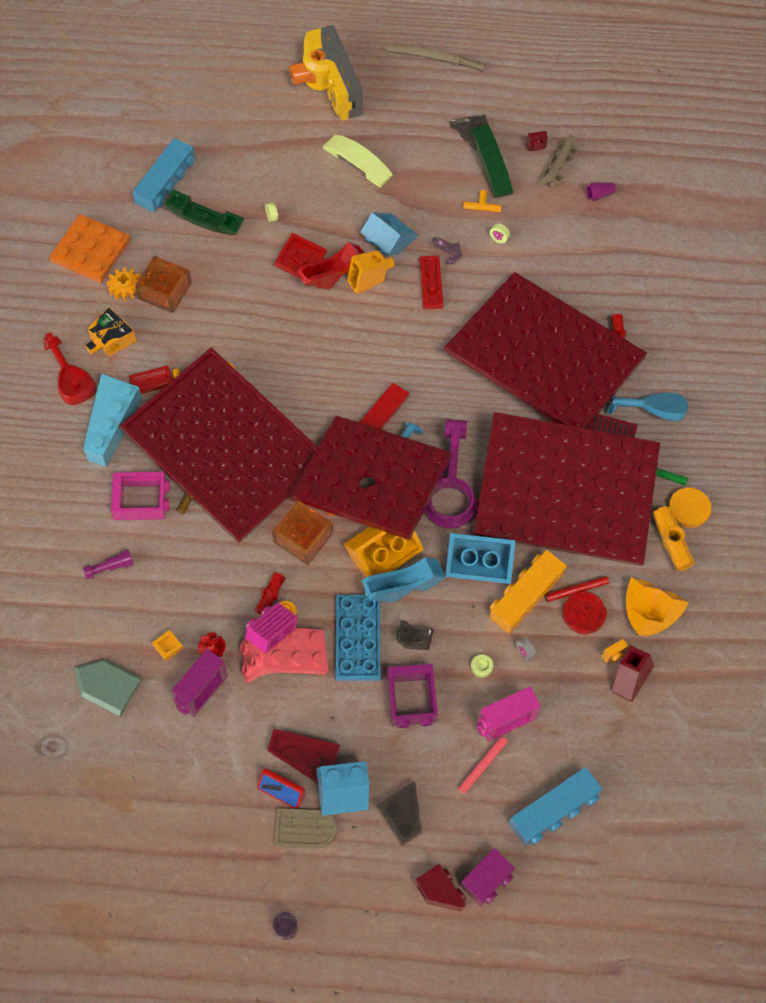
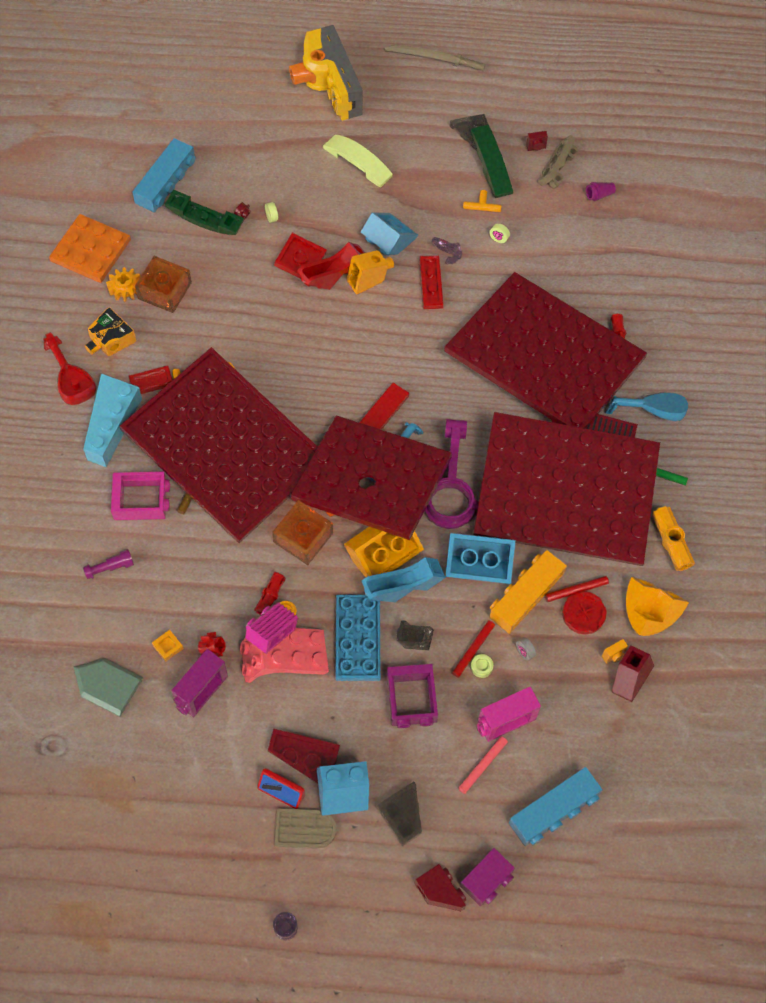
light orange tile [668,487,712,528] -> none
none -> dark red plate [233,202,251,220]
none -> red bar [452,620,495,678]

